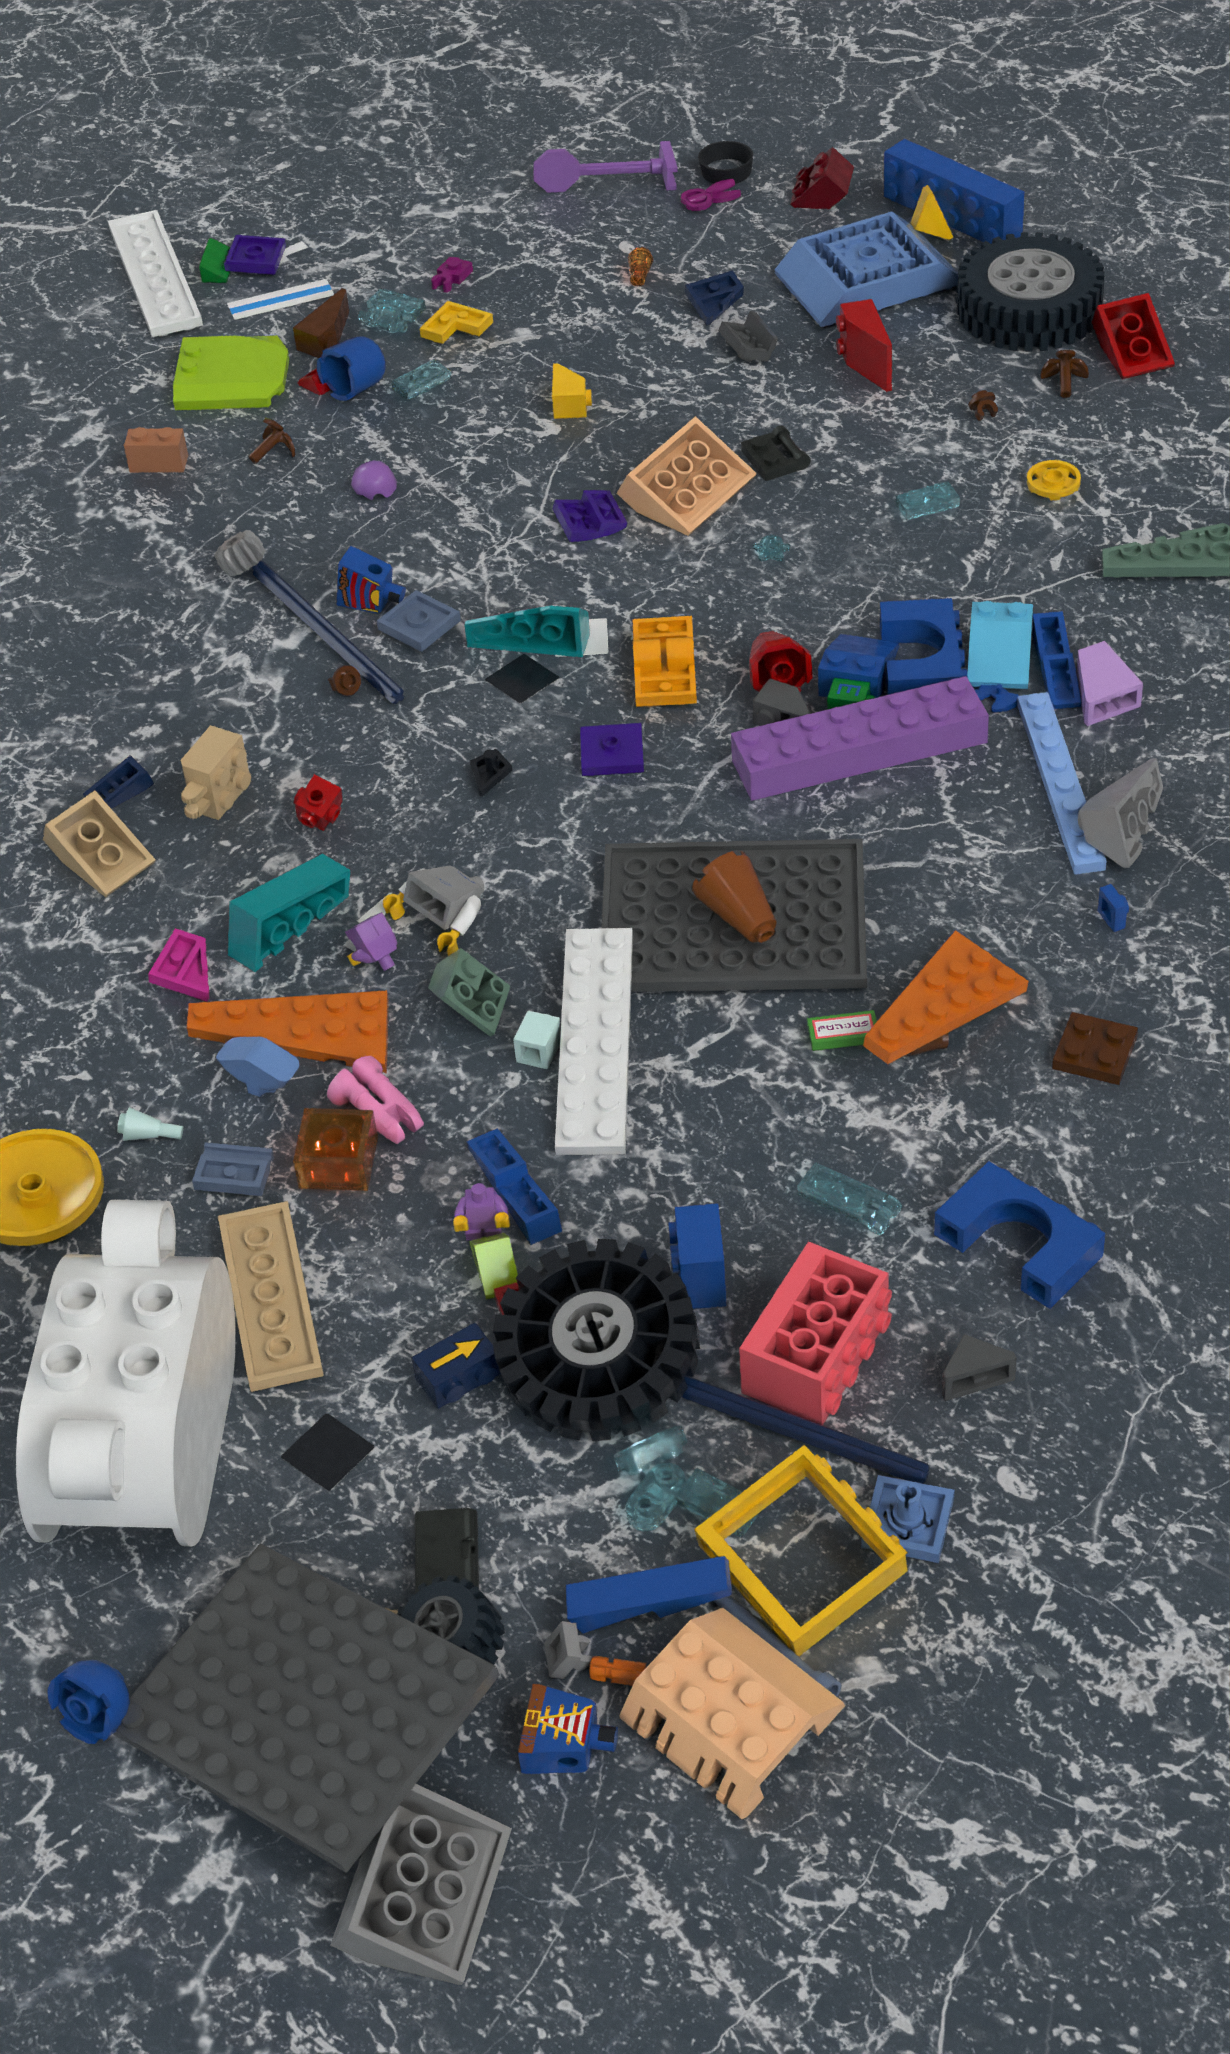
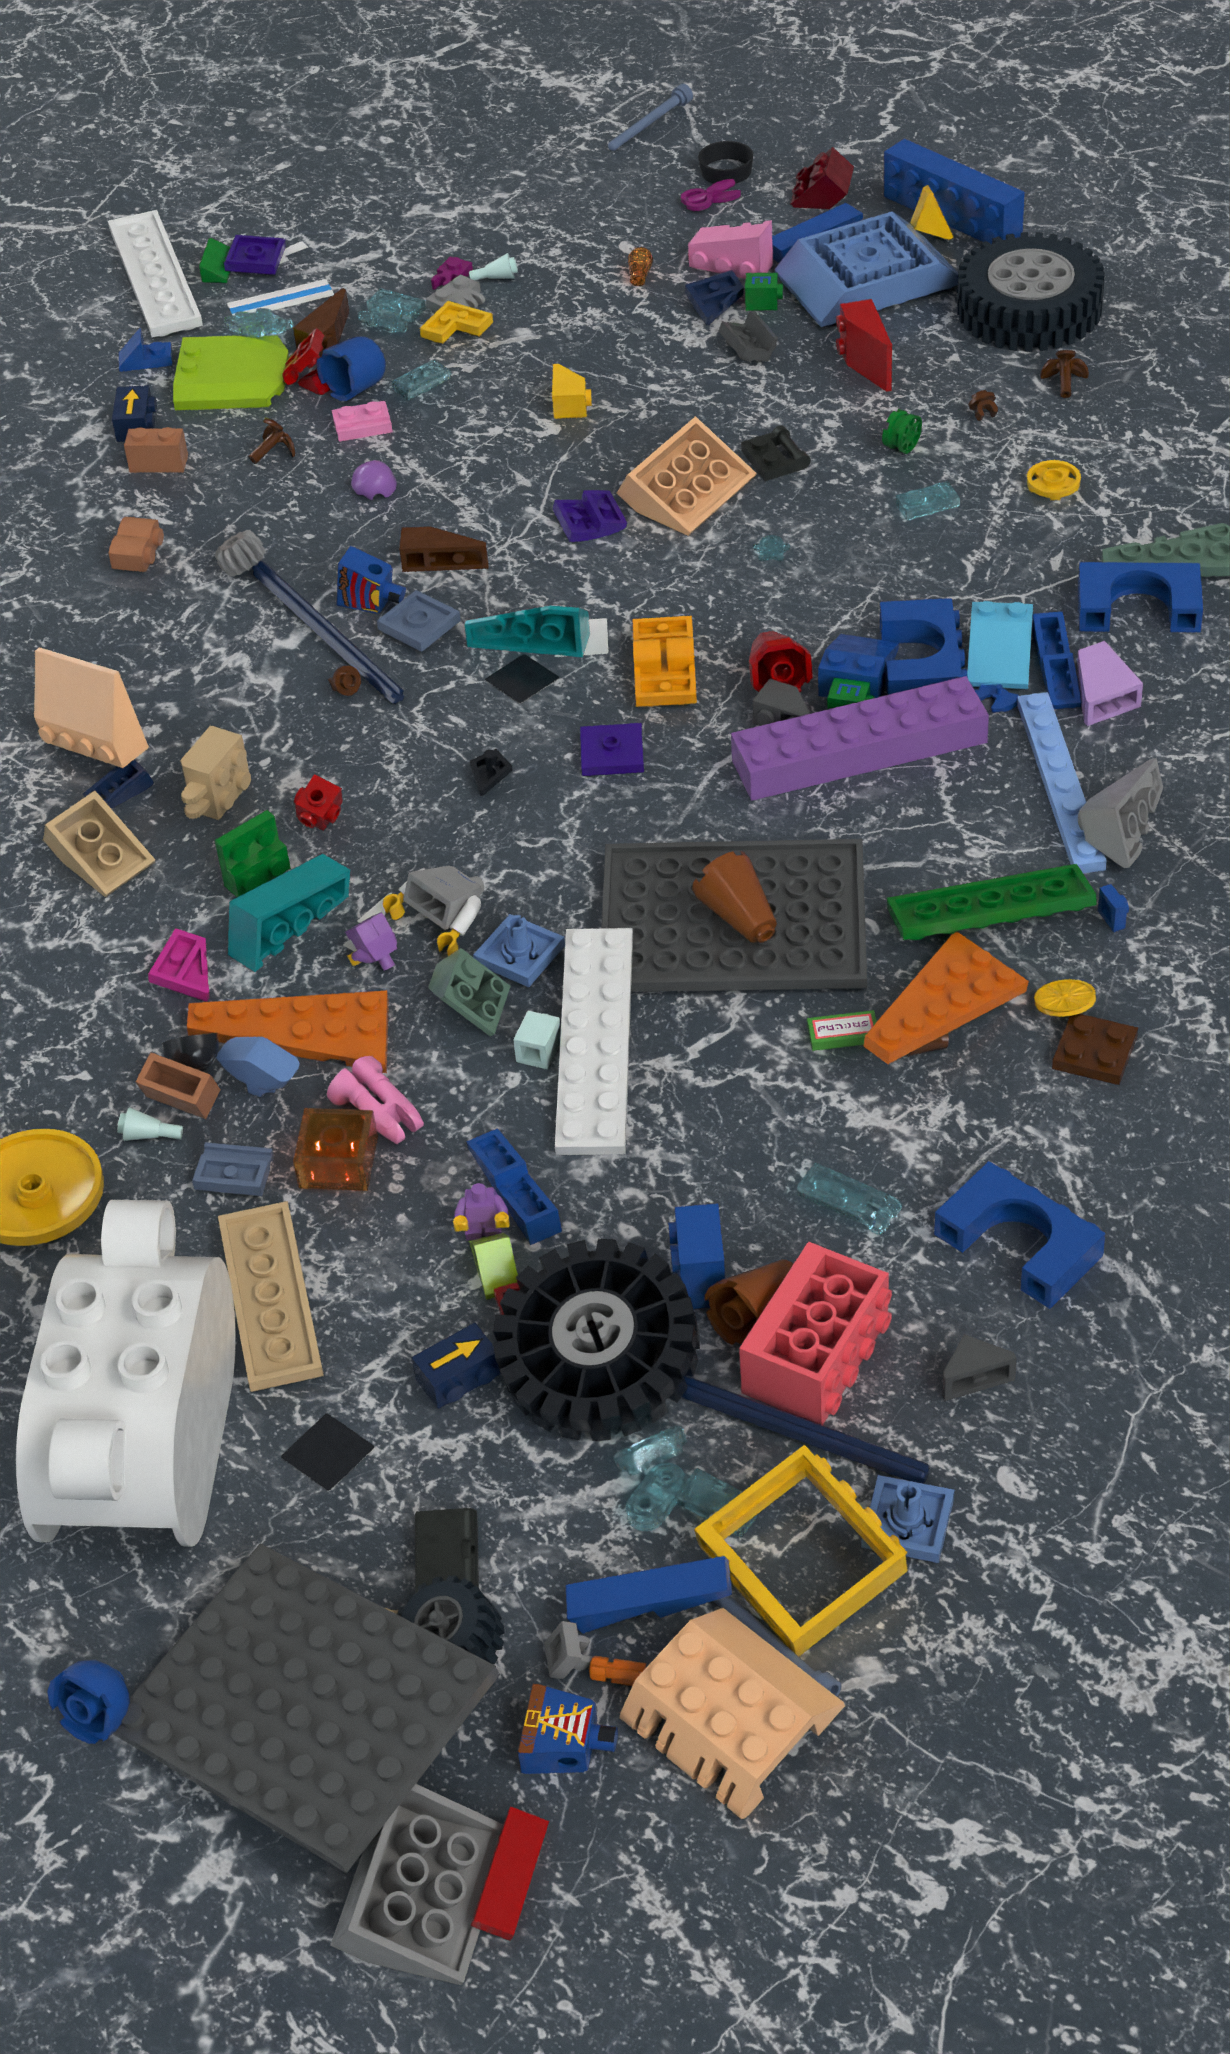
medium lavender piece [533,141,678,193] -> none
red slope [1092,293,1175,379] -> none
none -> light nougat slope [34,647,149,768]
none -> nougat brick [109,516,164,572]
none -> dark blue brick [112,385,157,442]
none -> blue slope [119,328,173,372]
none -> nougat piece [136,1052,221,1119]
none -> black piece [161,1033,219,1071]
none -> green plate [215,810,291,897]
none -> clear light blue plate [224,308,294,338]
none -> red plate [282,328,324,385]
none -> bright pink plate [332,401,393,442]
none -> reddish brown slope [399,526,489,572]
none -> light grey hinge [426,275,485,312]
none -> light aqua cone [469,253,518,281]
none -> red tile [470,1806,549,1941]
none -> medium blue plate [473,914,565,987]
none -> sand blue piece [608,83,693,151]
none -> bright pink wedge [688,220,773,279]
none -> dark orange cone [705,1259,793,1345]
none -> green brick [745,273,783,311]
none -> blue slope [772,203,863,263]
none -> green wheel [882,409,922,454]
none -> green plate [887,864,1097,940]
none -> yellow wheel [1034,979,1096,1017]
none -> blue arch [1078,562,1203,632]

